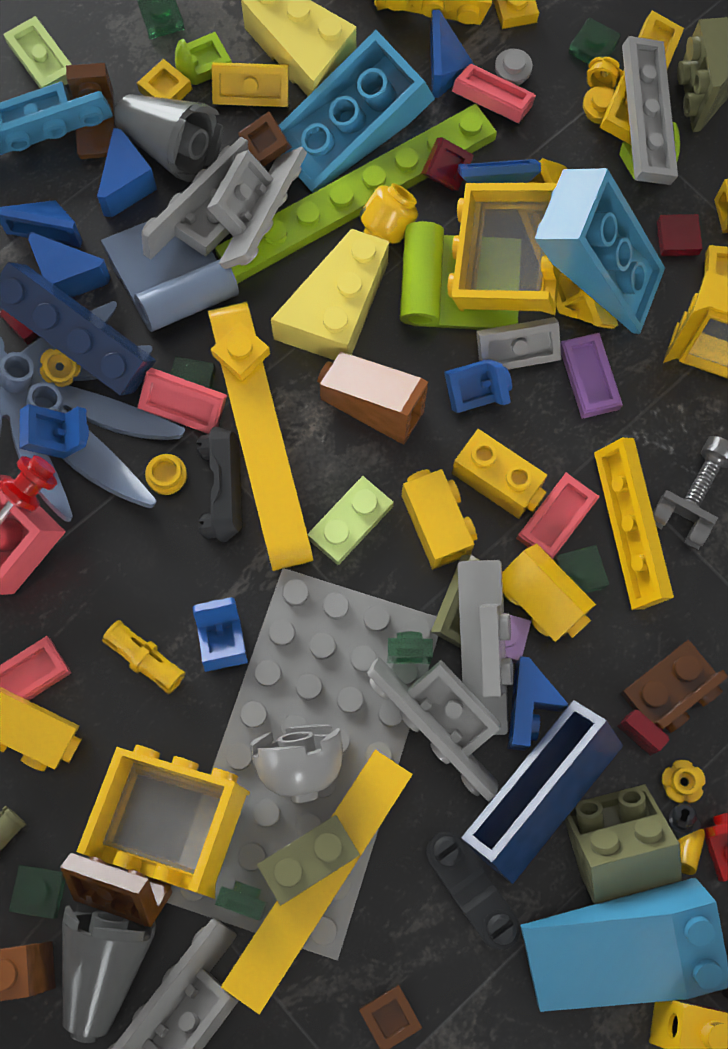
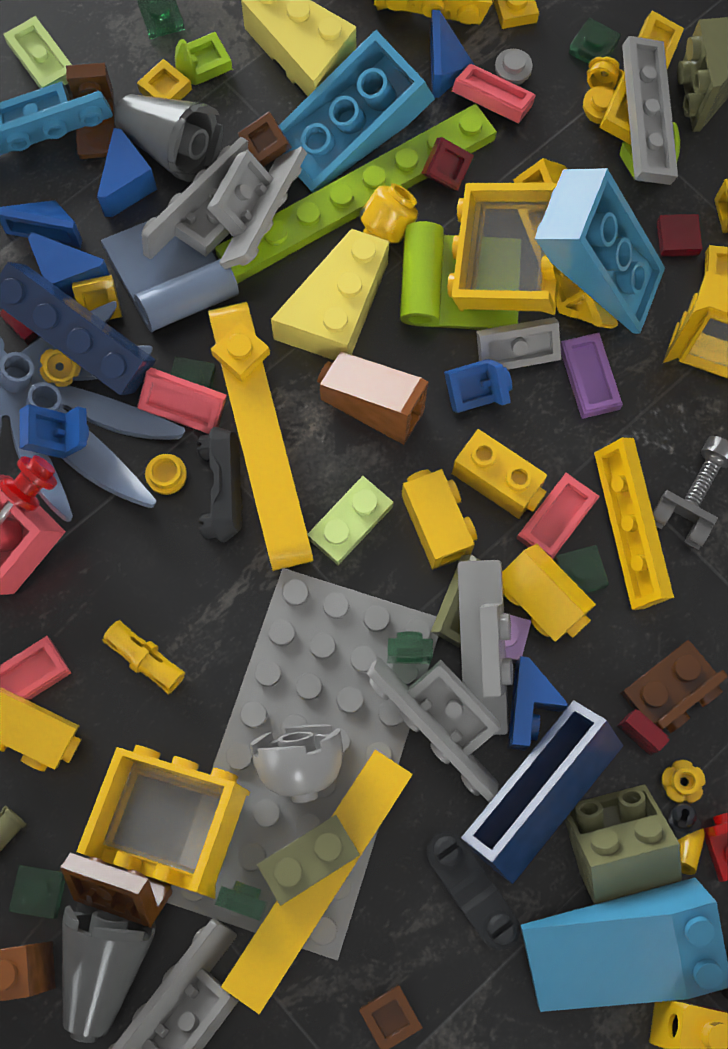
blue bracket [193,597,248,672] -> none
yellow plate [212,62,289,107] -> none
blue slope [458,159,541,183] -> none
none -> yellow plate [72,274,122,319]

